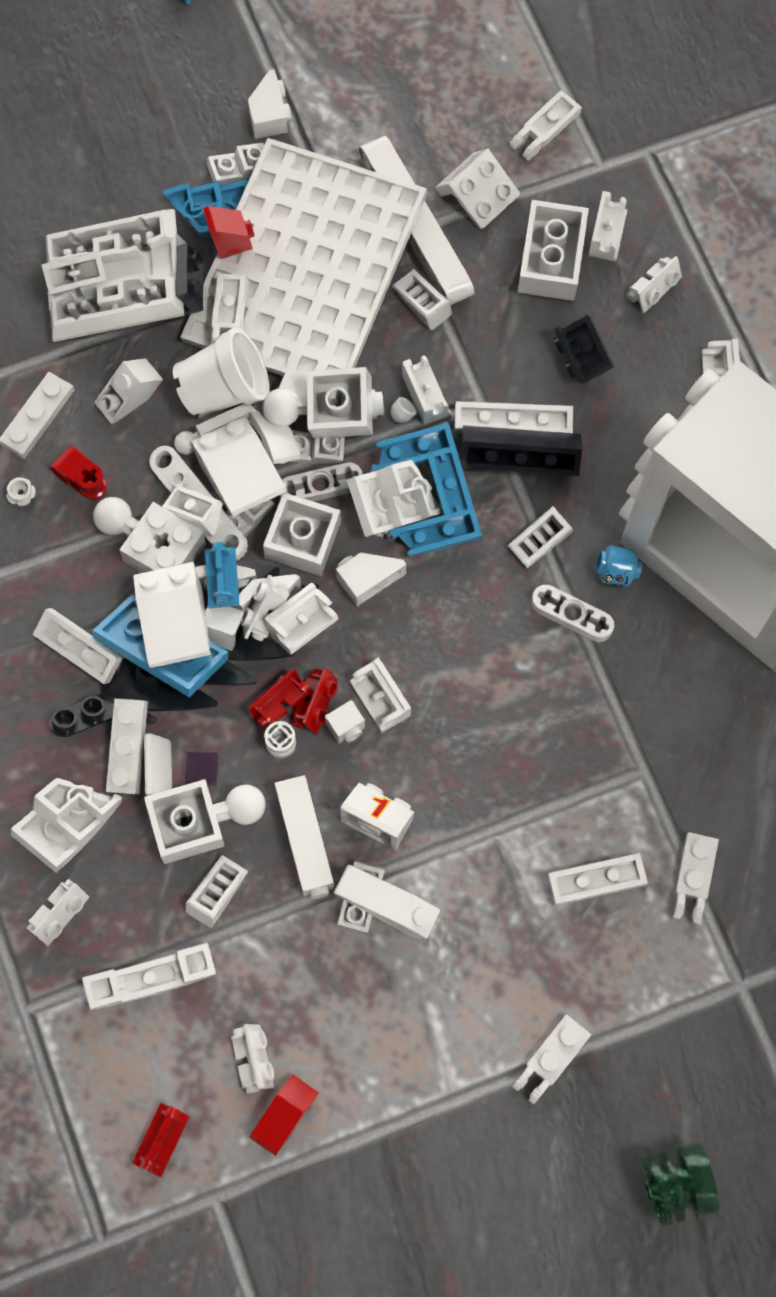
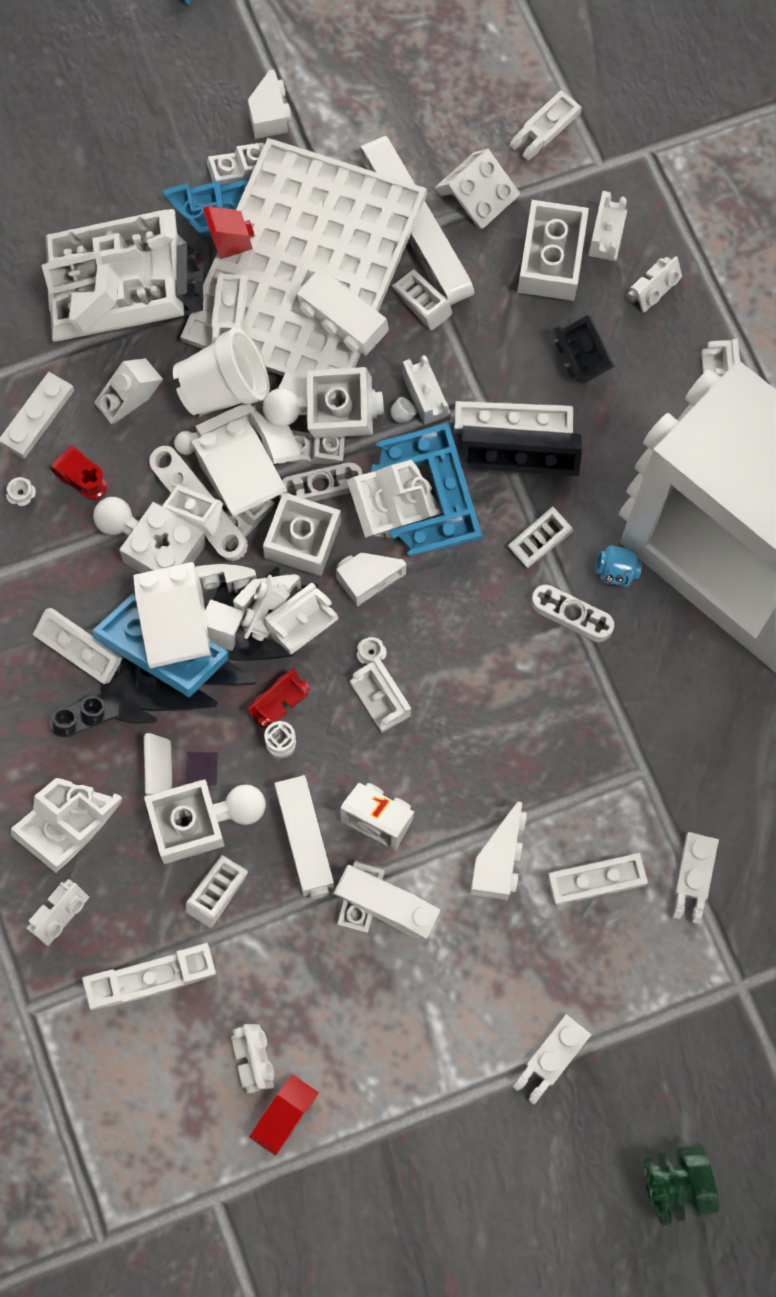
white plate [106,698,148,794] -> none
red hinge [132,1102,190,1177] -> none
dark azure hinge [205,542,240,609] -> none
red hinge [291,667,338,735] -> none
white plate [325,700,365,744] -> none
none -> white slope [69,264,119,332]
none -> white brick [297,268,389,356]
none -> white plate [357,637,386,665]
none -> white slope [470,802,527,900]

